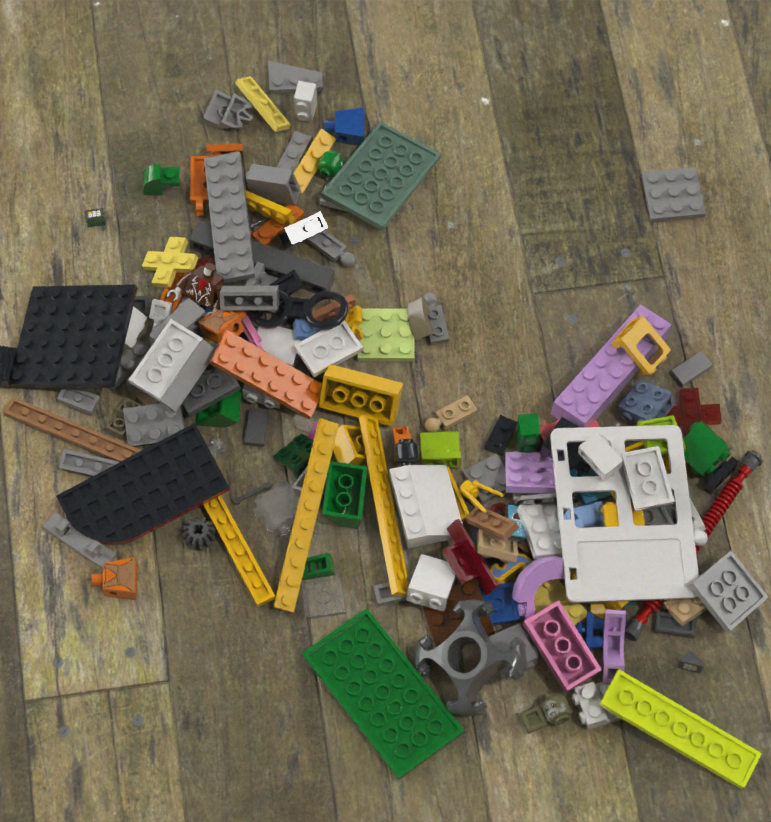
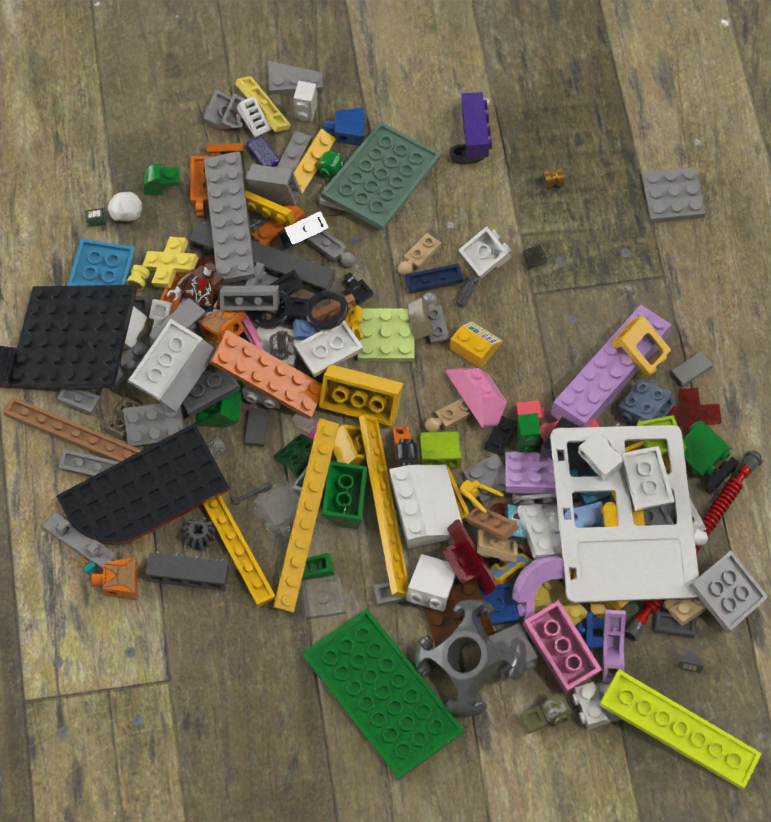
none -> dark azure plate [68,238,136,286]
none -> teal piece [75,555,97,575]
none -> white hair [108,192,142,221]
none -> light yellow wheel [126,265,150,291]
none -> dark grey brick [146,551,229,591]
none -> white slope [237,96,271,138]
none -> tile [246,135,280,167]
none -> clear smoke head [269,330,294,360]
none -> black plate [344,272,373,305]
none -> tan plate [398,233,441,276]
none -> dark blue plate [405,263,464,294]
none -> bright pink wedge [446,368,507,428]
none -> black plate [450,144,485,163]
none -> yellow slope [450,321,503,369]
none -> dark grey axle [456,274,479,308]
none -> white plate [459,226,512,279]
none -> dark purple brick [461,92,492,158]
none -> coral brick [515,400,545,426]
none -> clear smoke plate [523,245,547,269]
none -> pearl gold wheel [543,168,564,189]

